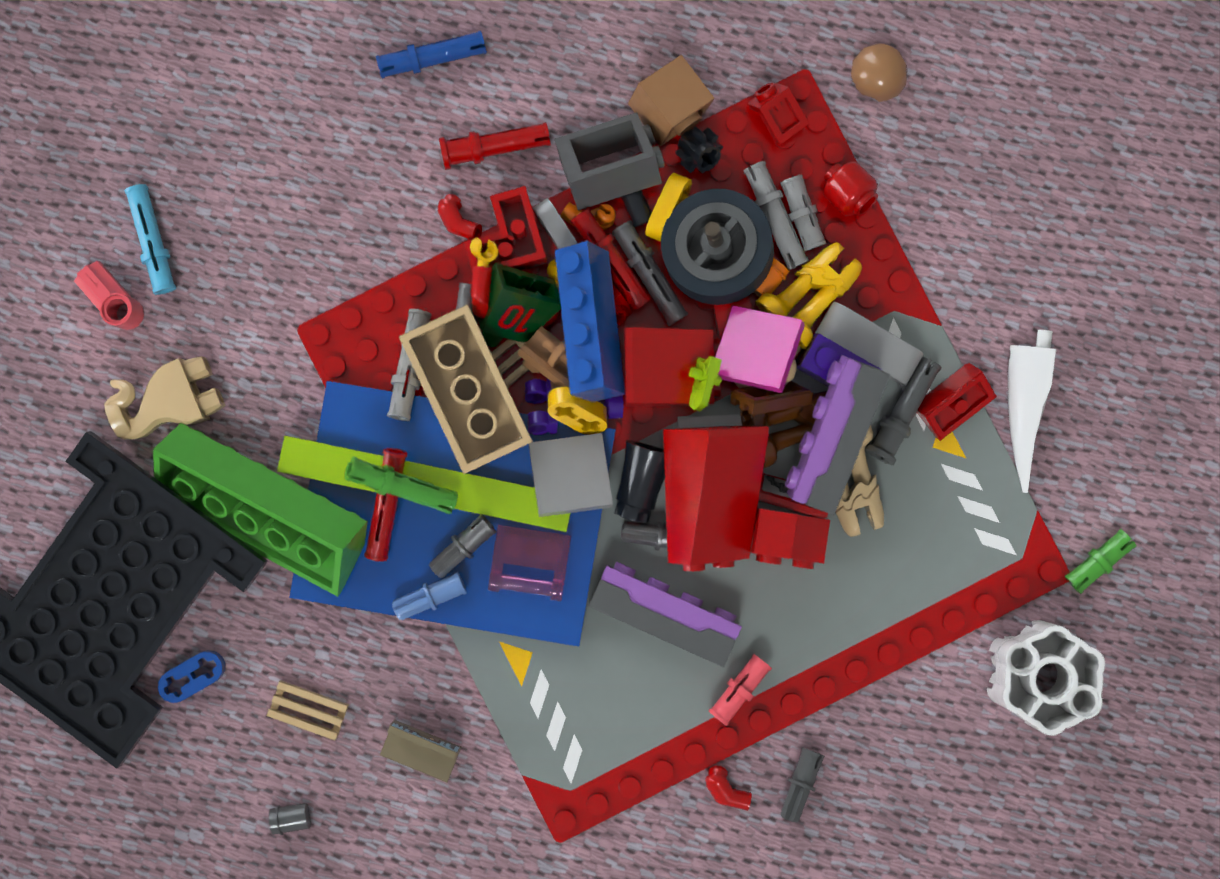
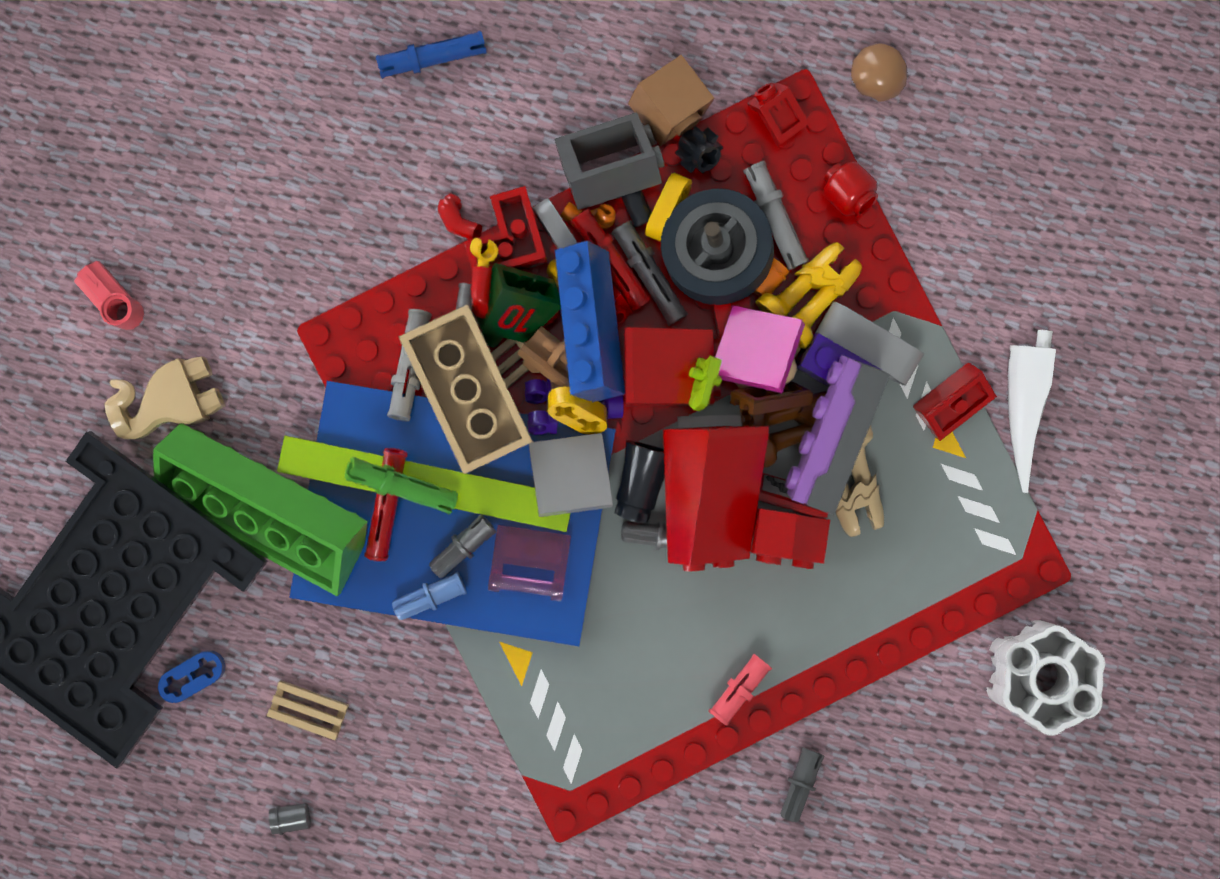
medium azure pin [124,184,176,295] -> none
dark tan panel [380,720,462,782] -> none
red pin [439,122,551,170] -> none
piece [588,561,742,668] -> none
red arm [705,765,752,811] -> none
light grey pin [780,174,826,252] -> none
dark grey pin [865,357,942,465] -> none
bright green pin [1065,529,1137,594] -> none

